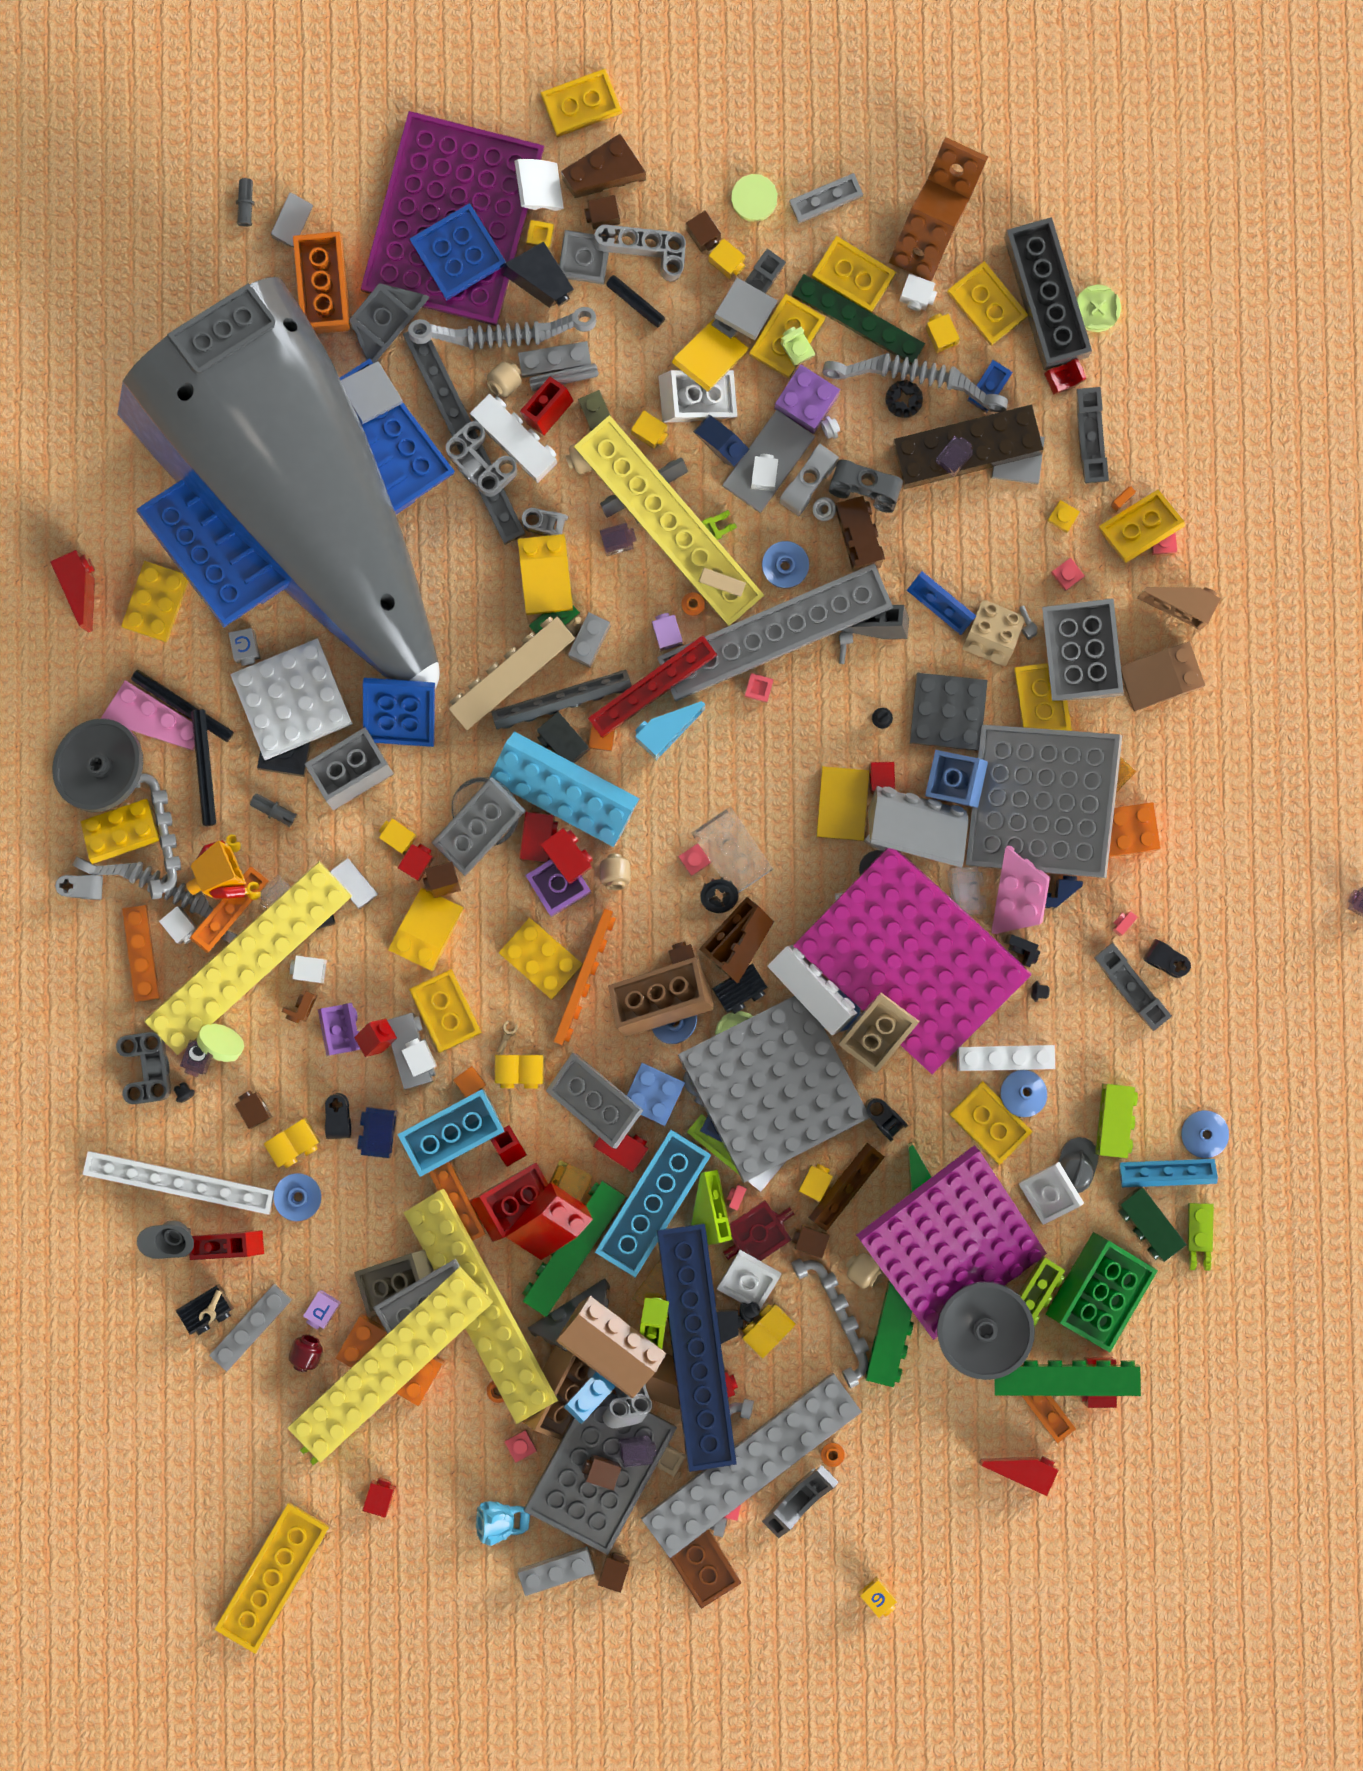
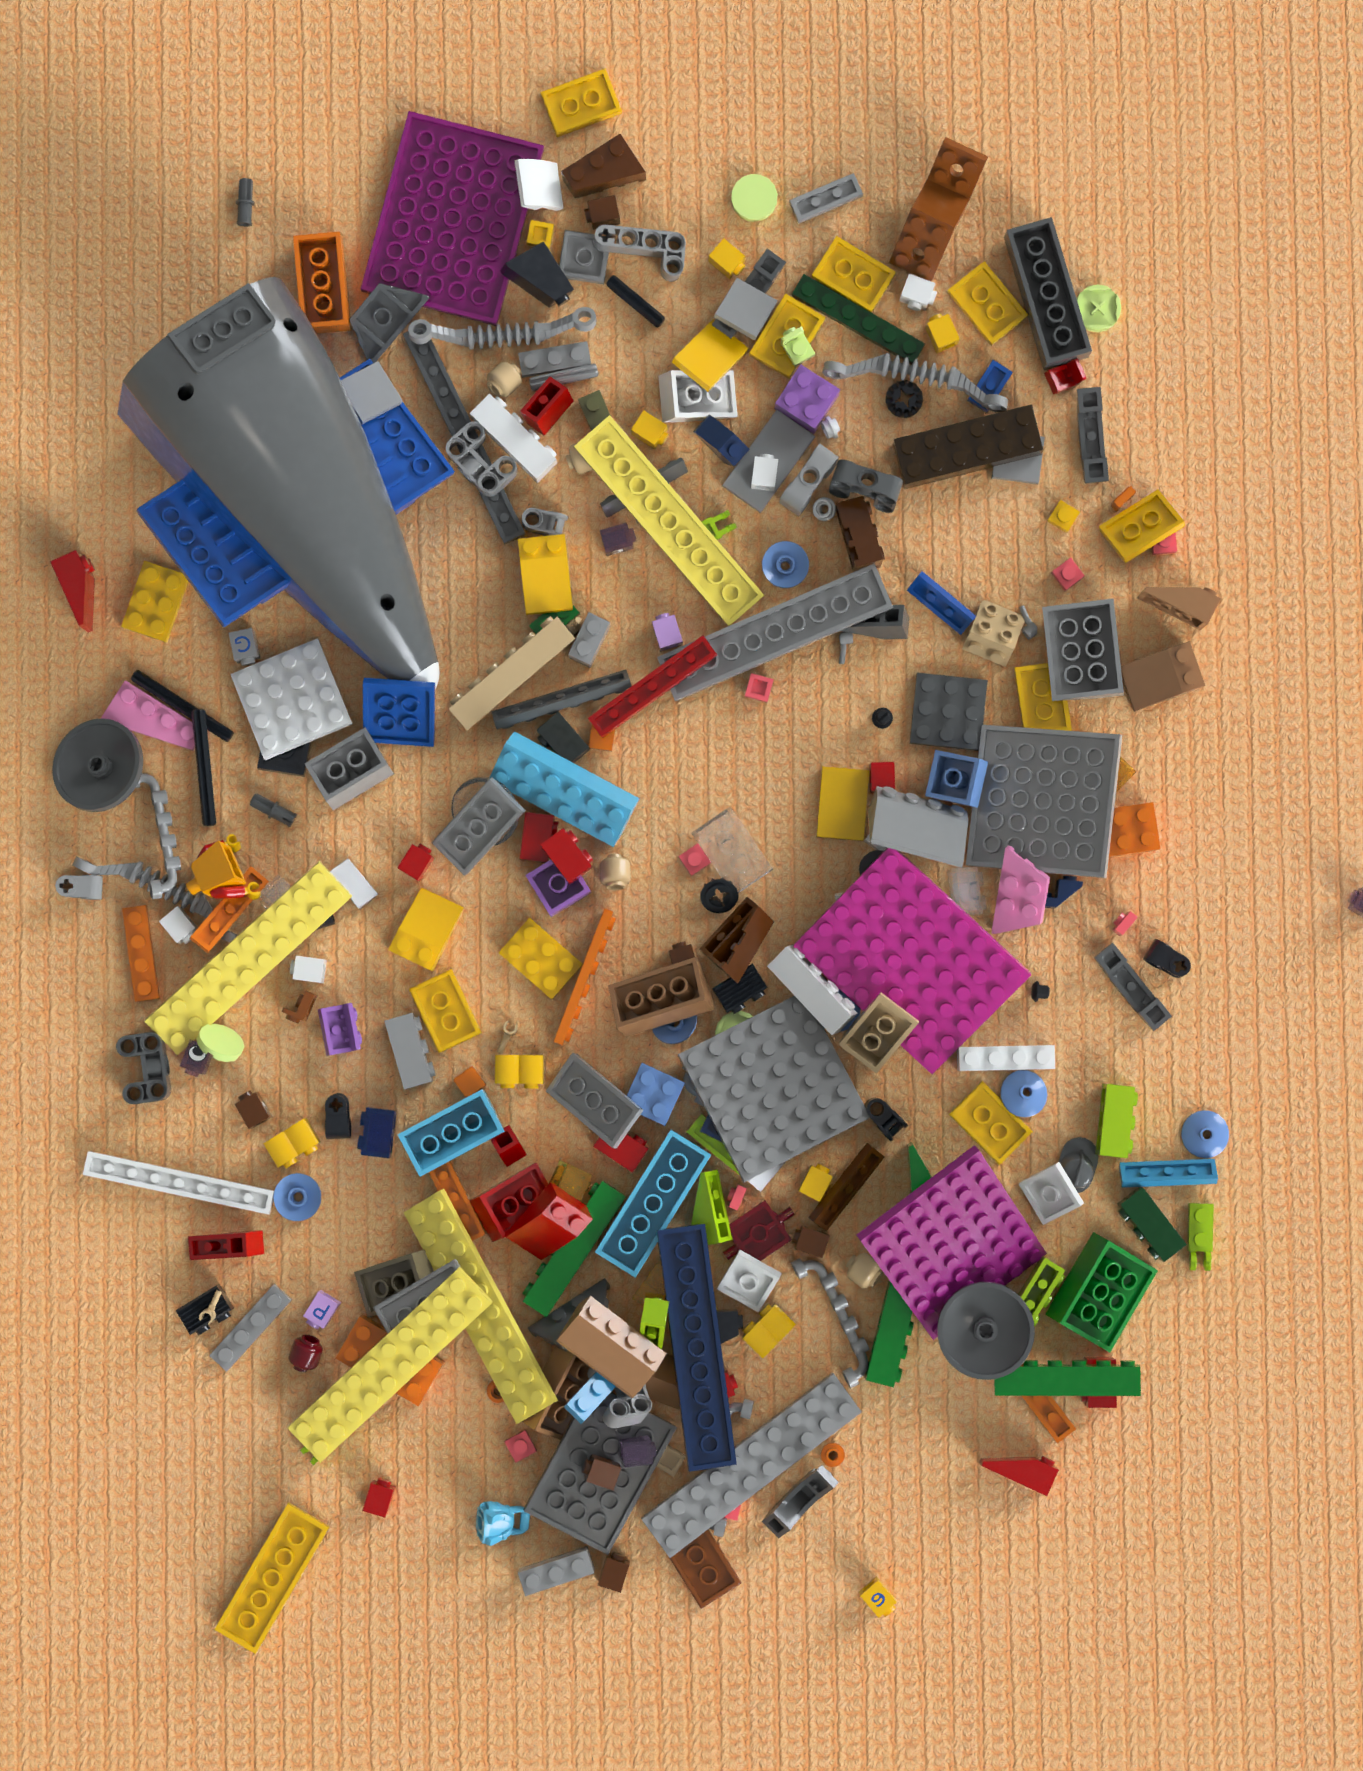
yellow plate [80,798,160,864] -> none
dark grey piece [137,1220,194,1259] -> none
black piece [174,1082,195,1103] -> none
light grey slope [271,193,313,248] -> none
red brick [354,1018,397,1057] -> none
yellow brick [379,818,417,855] -> none
white brick [401,1038,437,1077] -> none
blue plate [410,203,506,301] -> none
reddish brown brick [423,861,461,898] -> none
medium azure slope [635,701,705,761] -> none
orange plate [681,592,705,616] -> none
reddish brown brick [686,210,721,252] -> none
tan piece [698,568,746,597] -> none
black piece [739,1301,760,1323] -> none
clear purple brick [936,436,973,477] -> none
black bracket [1004,934,1040,967] -> none

